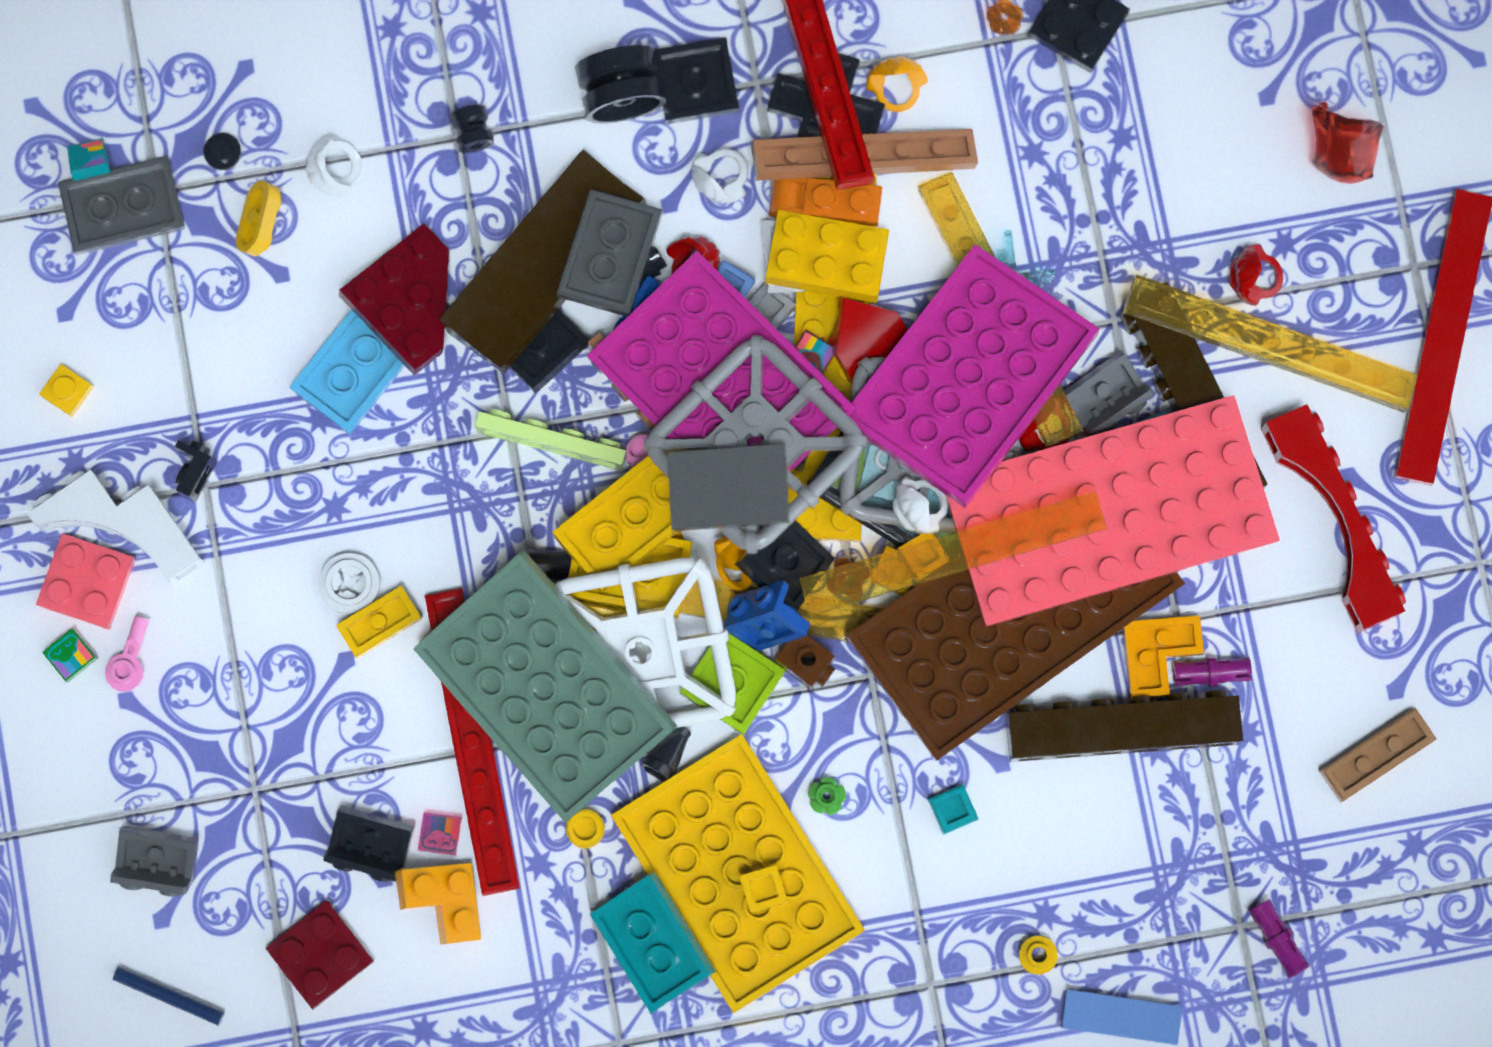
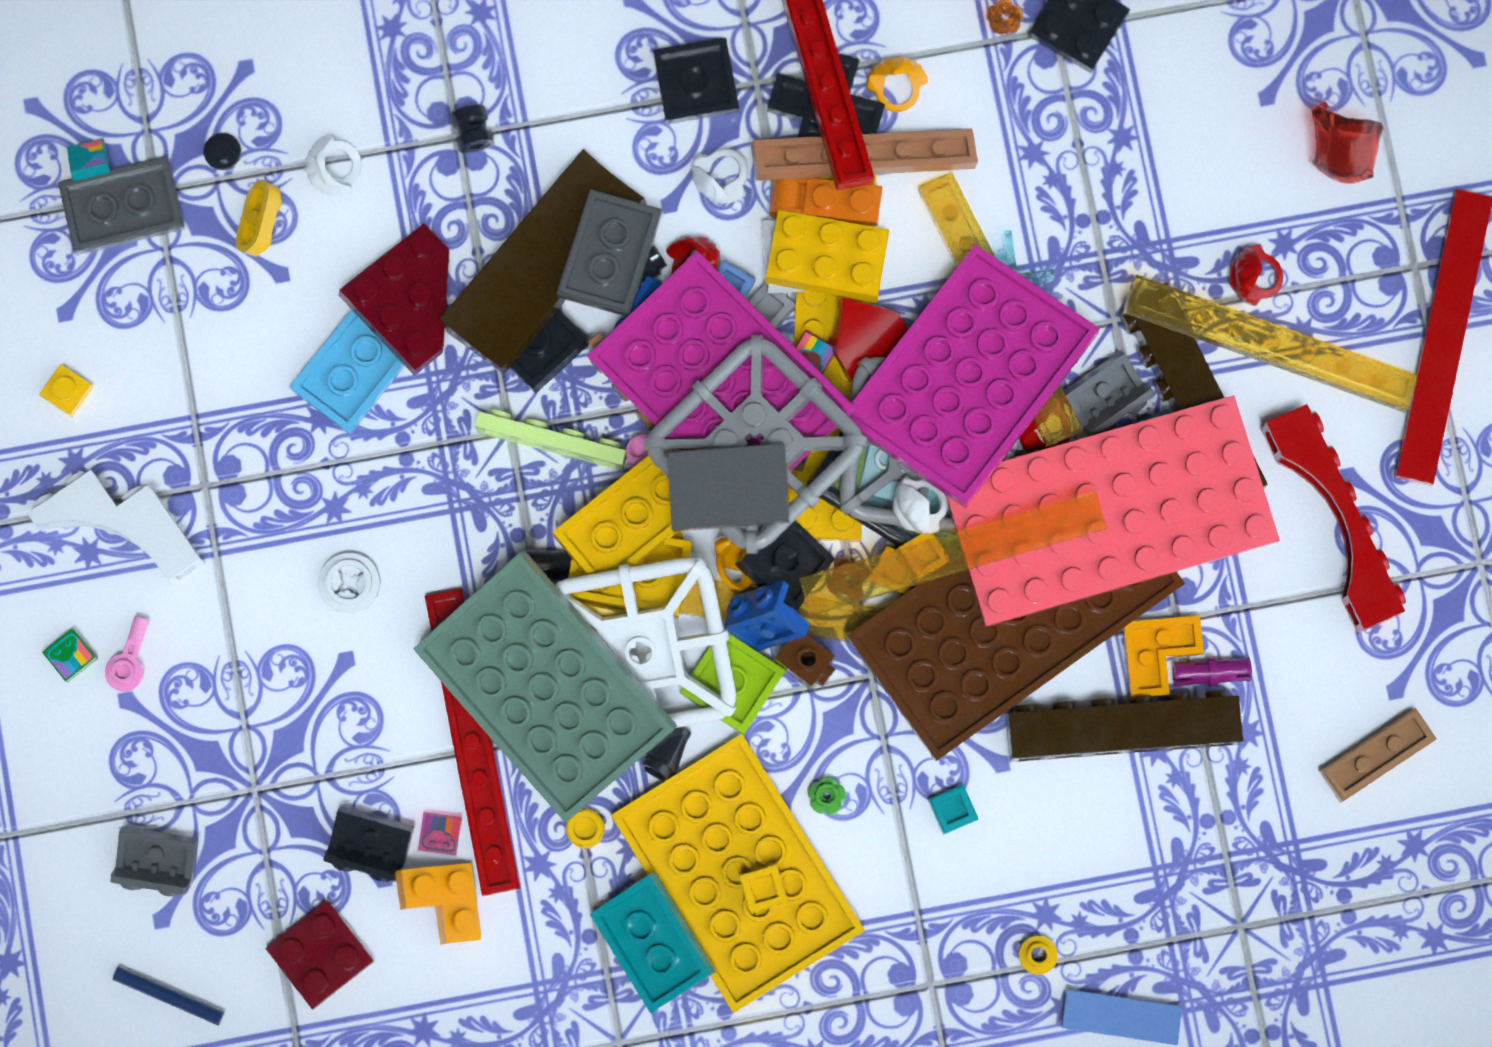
coral plate [35,533,136,631] -> none
black bracket [174,440,217,503] -> none
yellow plate [336,585,422,659] -> none
black wheel [575,45,666,124] -> none
magenta pin [1248,899,1310,979] -> none

